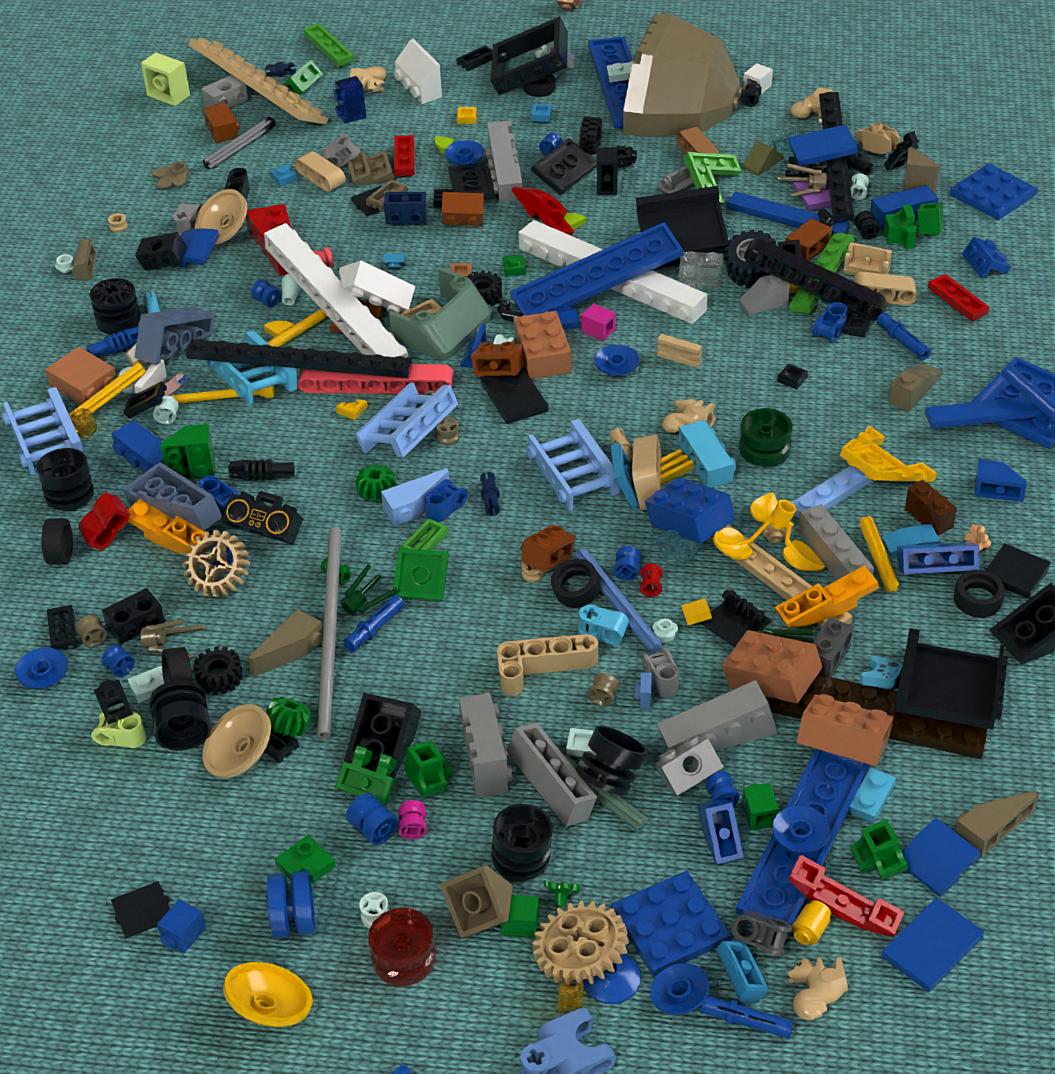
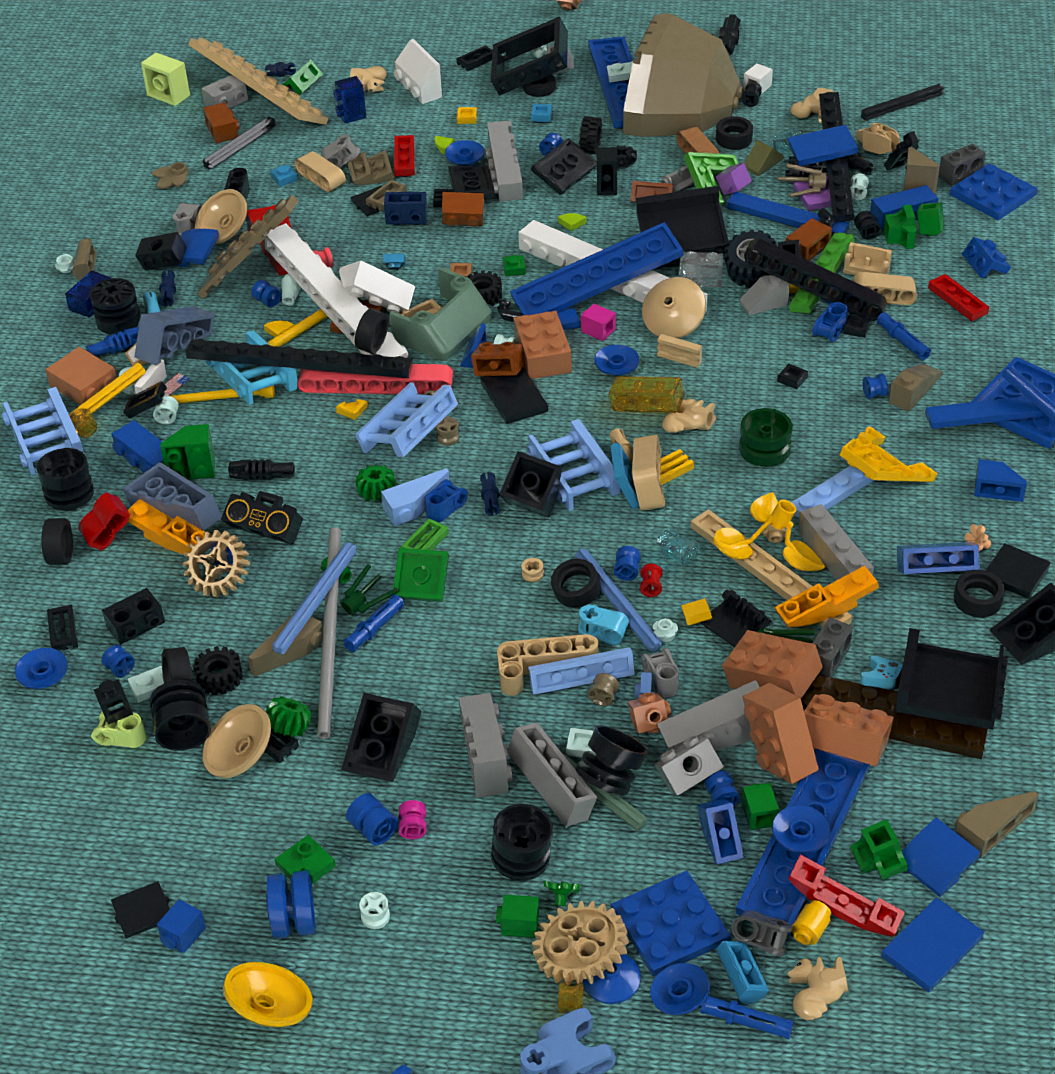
dark tan wheel [76,615,107,647] -> none
tan bush [108,213,128,232] -> none
dark tan plant [141,619,205,659] -> none
blue piece [199,476,240,515] -> none
bright green plate [303,23,354,67] -> none
green plate [335,745,398,806] -> none
clear red wheel [369,908,436,986] -> none
green brick [404,740,454,799] -> none
dark tan slope [440,865,513,938] -> none
red slope [511,187,574,236] -> none
dark orange brick [520,525,576,572] -> none
blue brick [645,477,736,544] -> none
medium azure brick [679,420,736,488] -> none
medium azure plate [848,767,896,823] -> none
yellow axle [859,516,899,592] -> none
dark azure slope [883,524,941,558] -> none
reddish brown brick [905,480,957,536] -> none
none -> clear blue brick [65,271,112,318]
none -> dark blue pin [159,270,176,307]
none -> dark tan wing [197,195,299,299]
none -> medium blue axle [272,542,356,655]
none -> black tyre [354,308,389,354]
none -> black slope [499,451,562,518]
none -> light blue plate [528,647,635,695]
none -> clear yellow brick [608,376,685,413]
none -> nougat brick [627,692,671,733]
none -> dark orange plate [630,181,673,203]
none -> tan dish [642,277,706,339]
none -> black tyre [716,116,753,150]
none -> medium lavender brick [716,163,752,195]
none -> black piece [719,14,741,56]
none -> nougat brick [742,683,819,784]
none -> black axle [861,84,944,120]
none -> blue wheel [862,374,888,399]
none -> dark grey brick [938,144,986,186]

